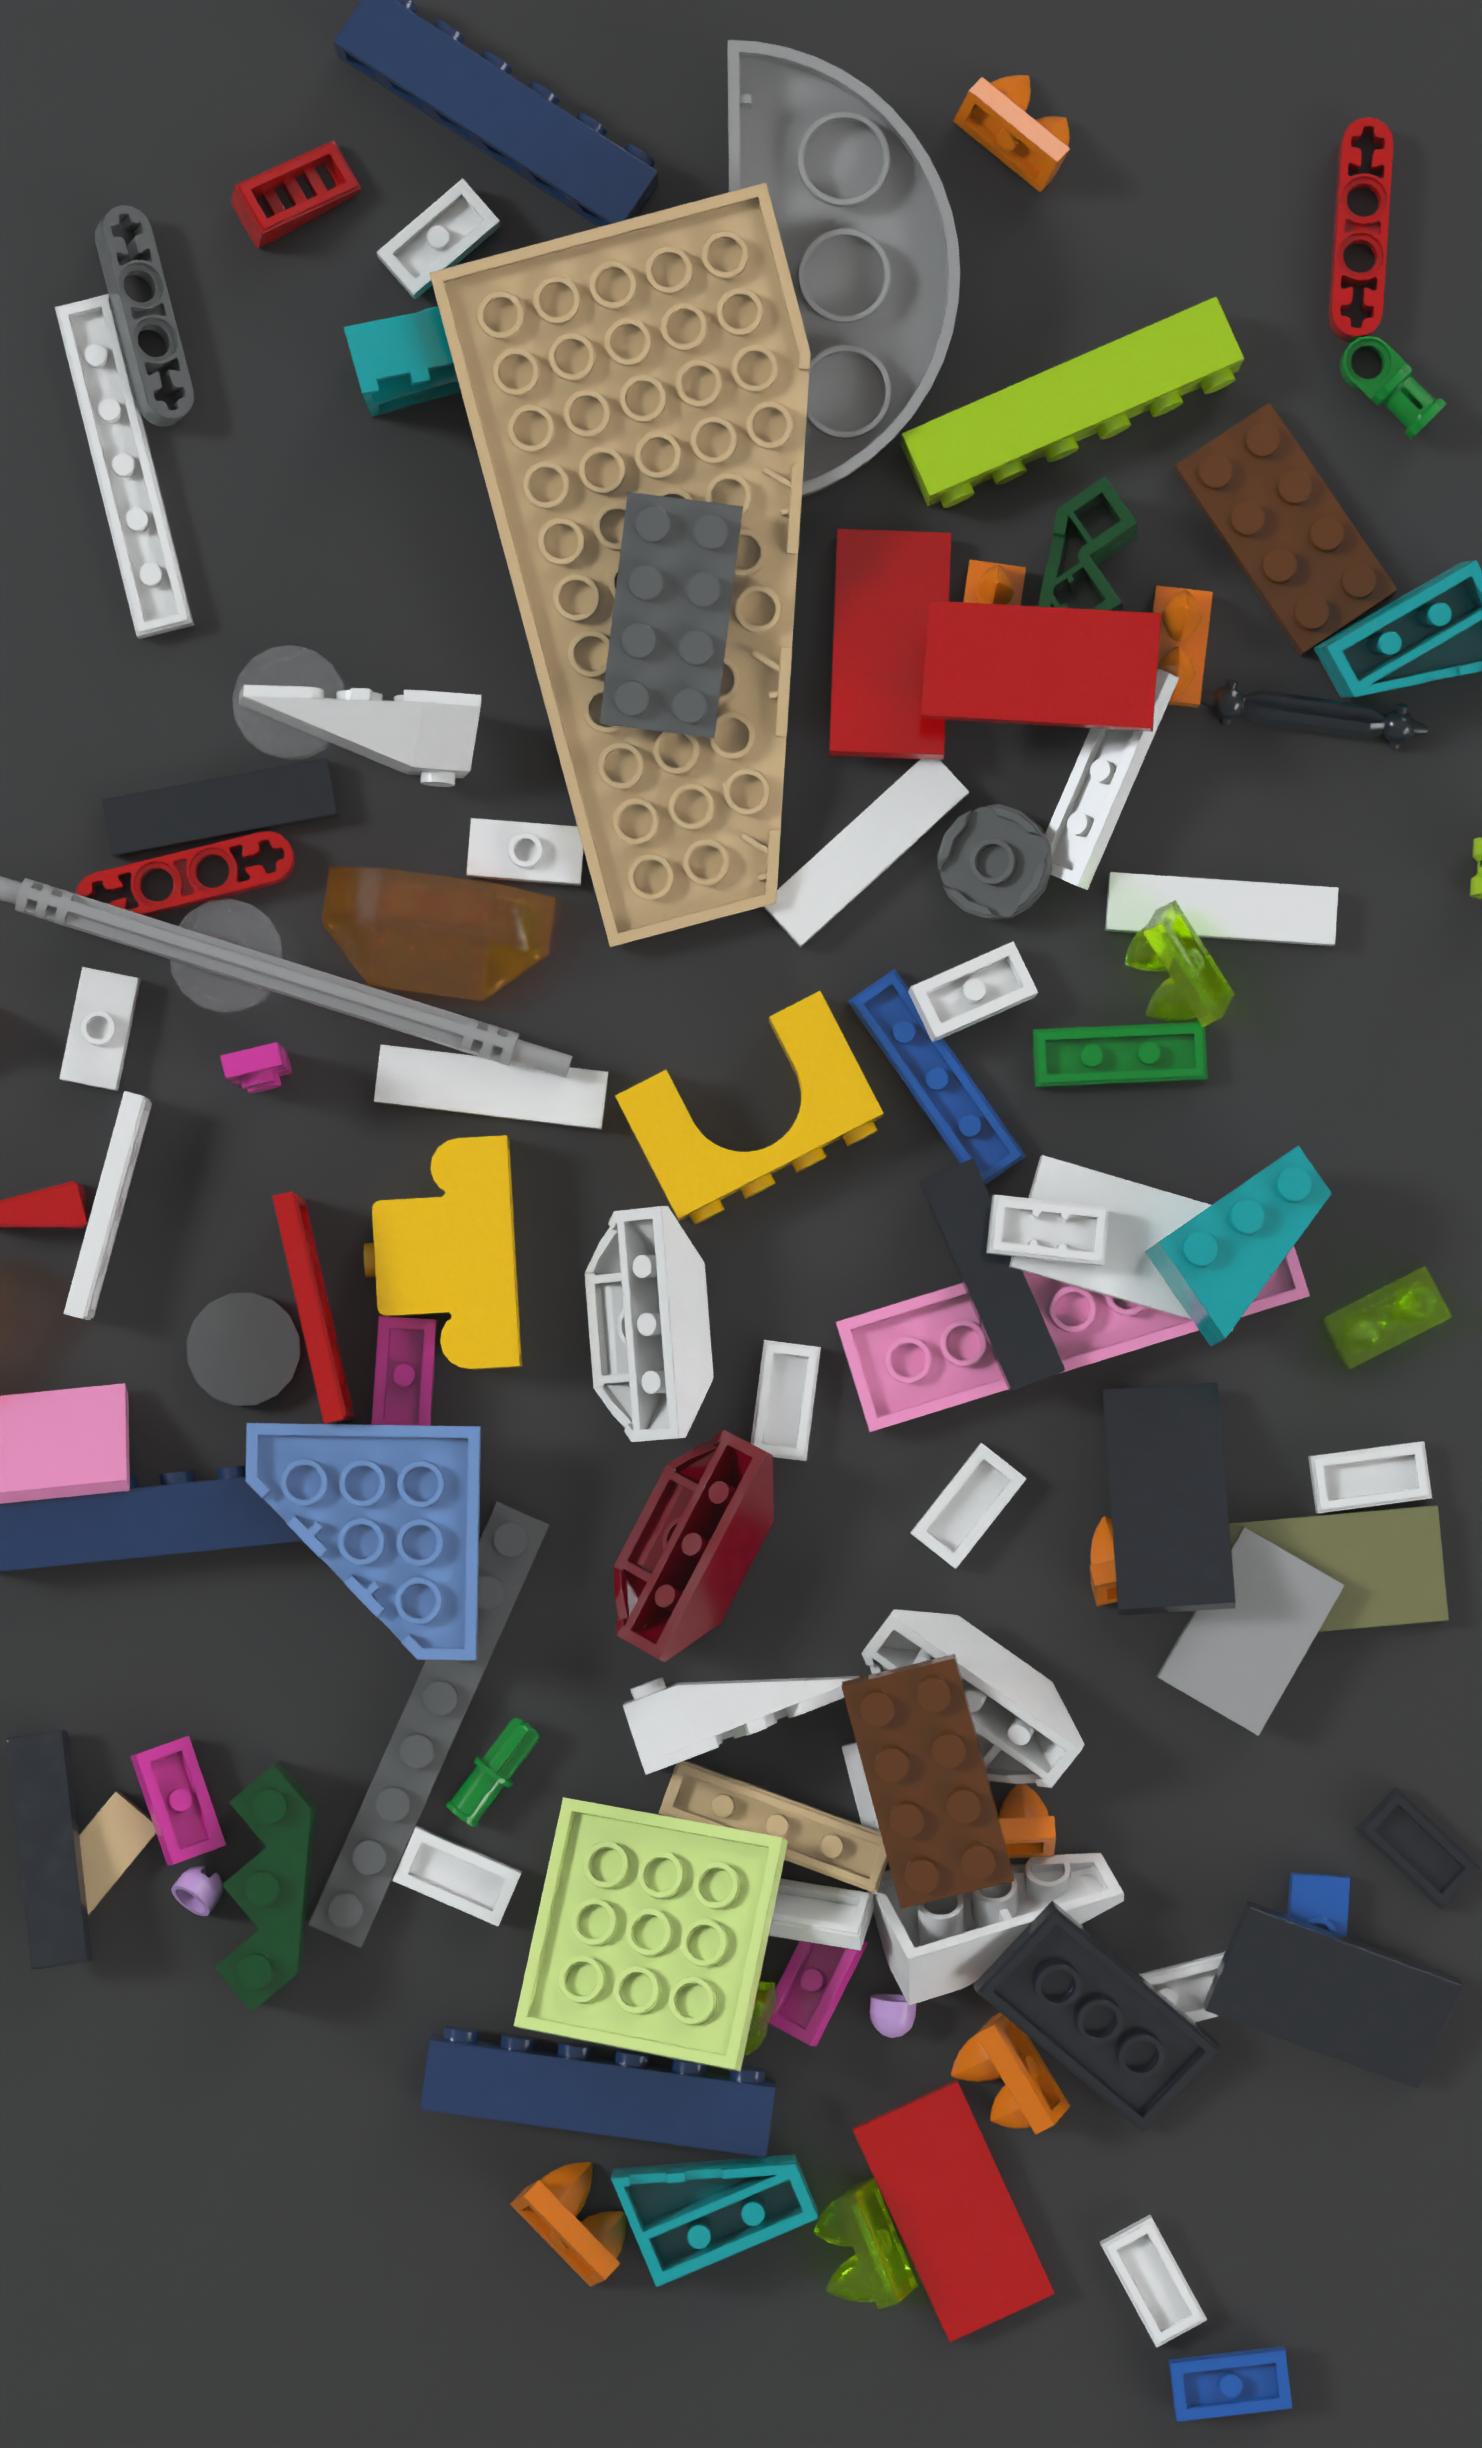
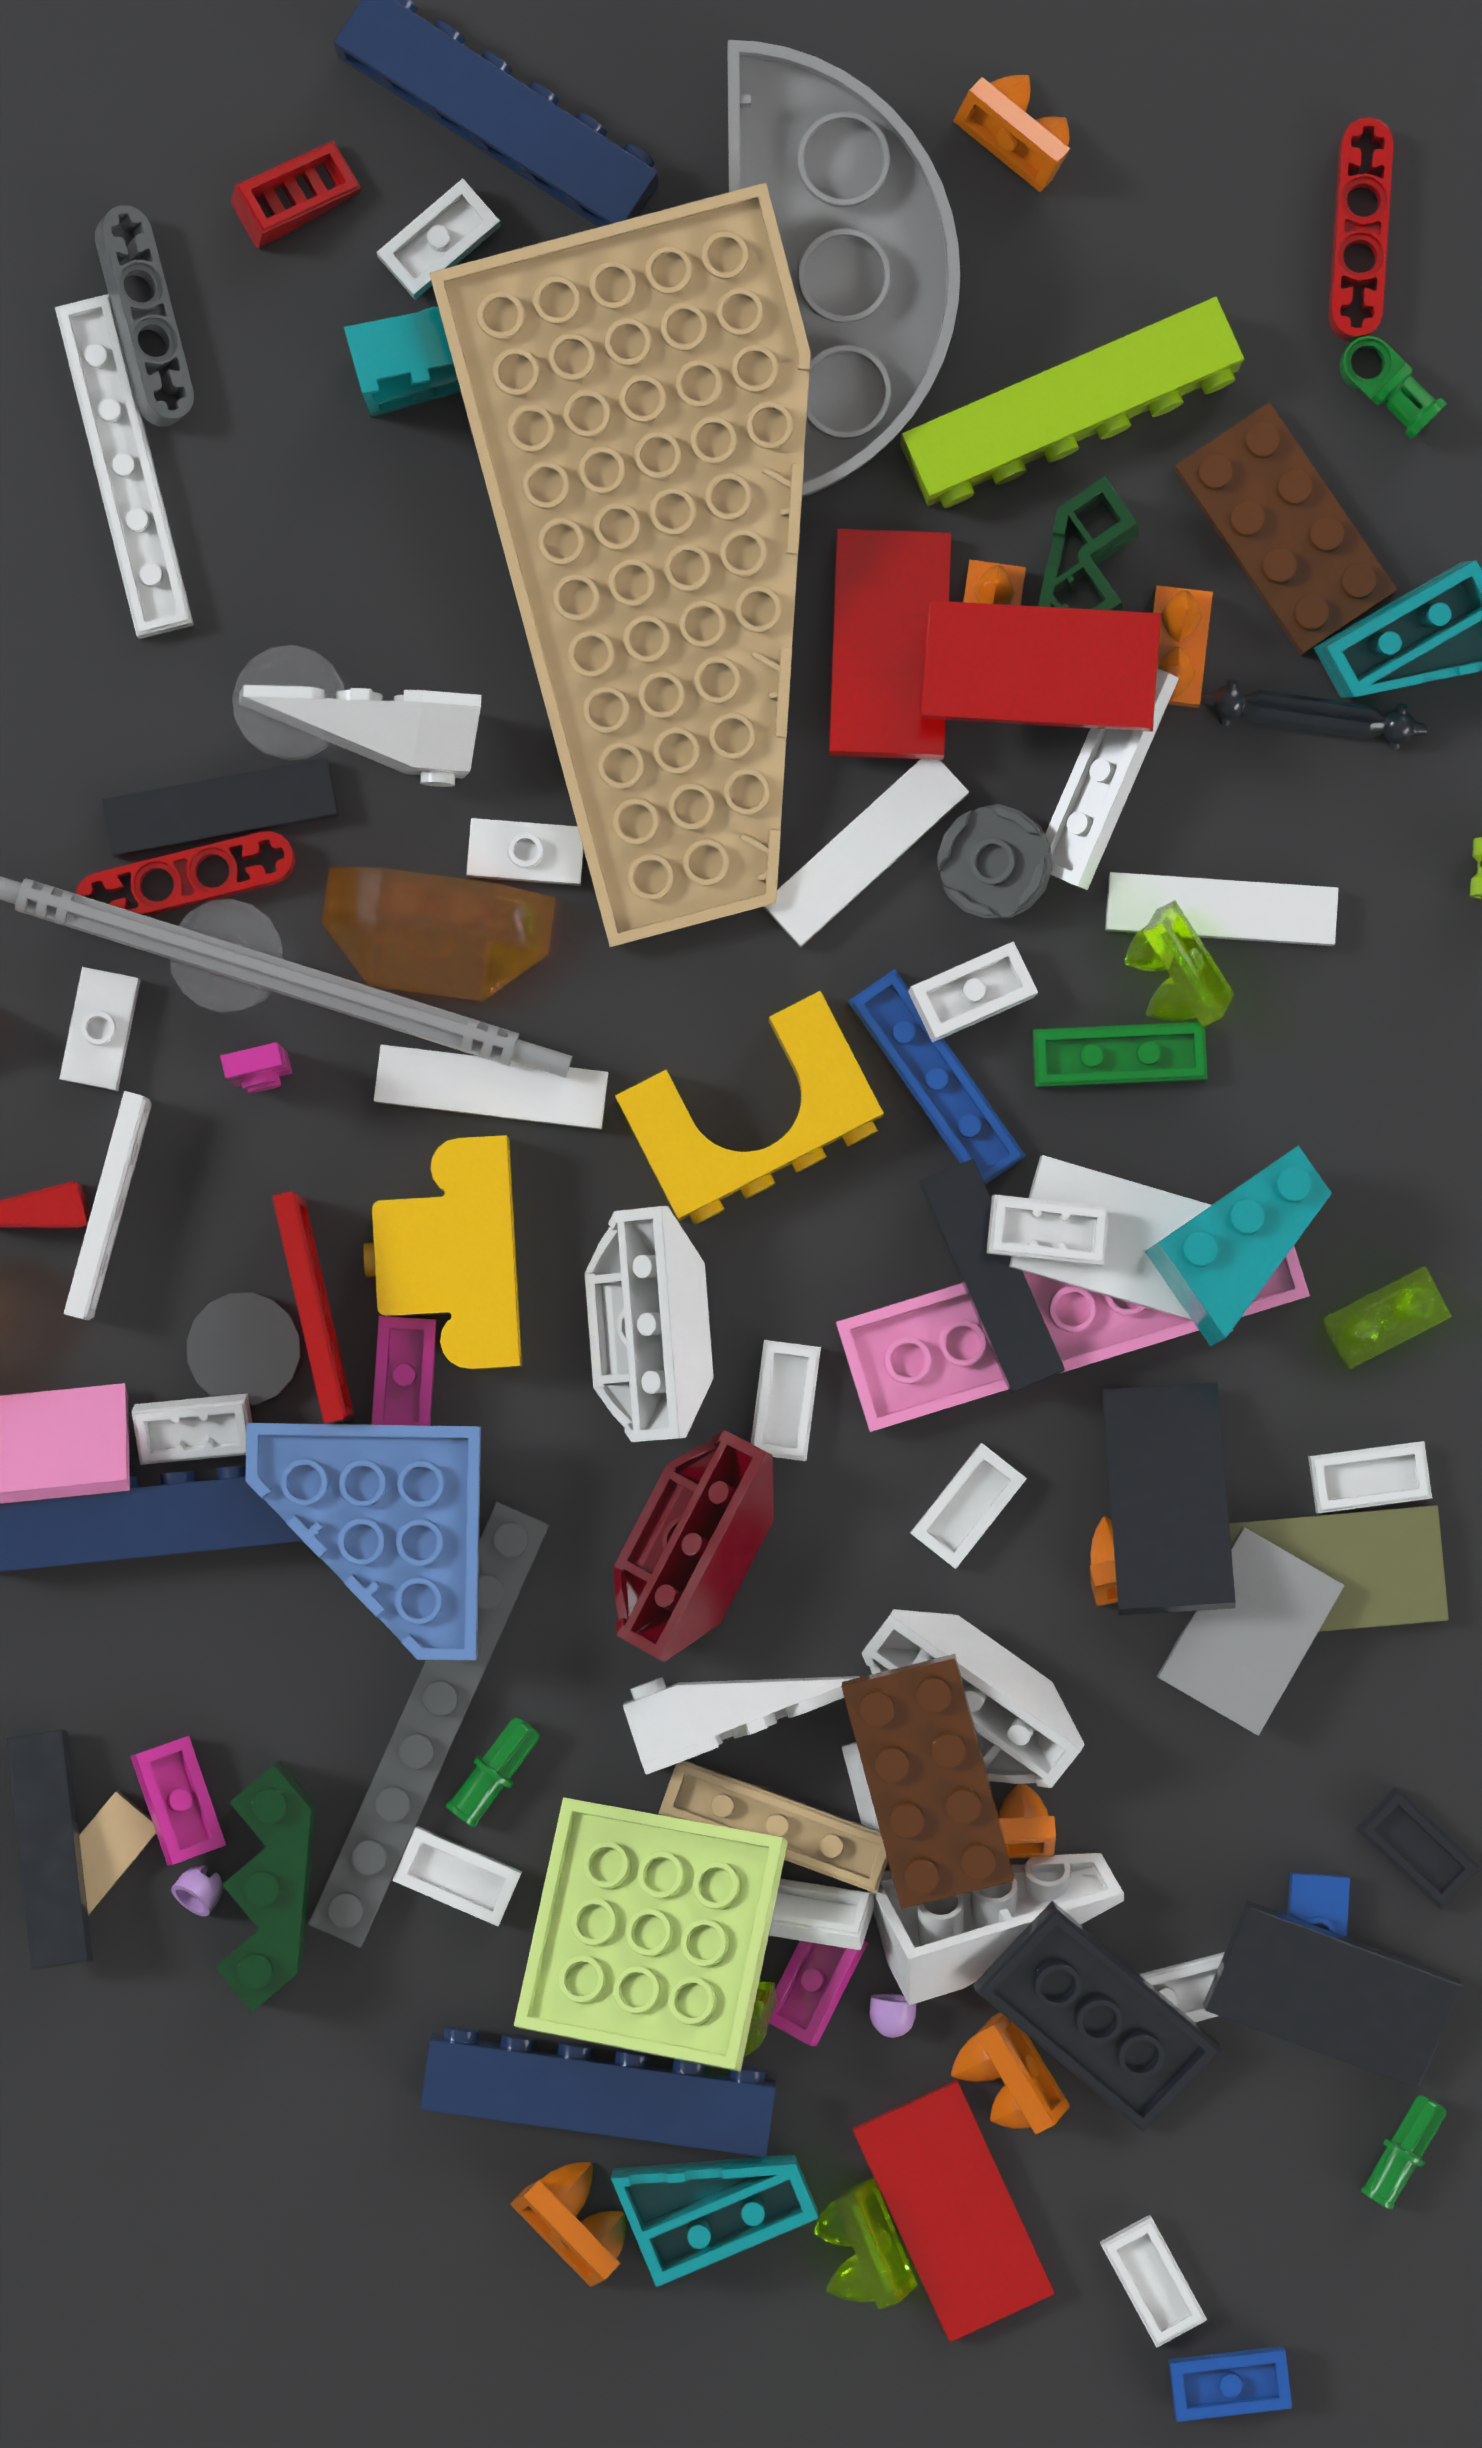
dark grey plate [600,492,743,738] -> none
none -> white plate [132,1393,252,1465]
none -> green axle [1360,2095,1447,2210]

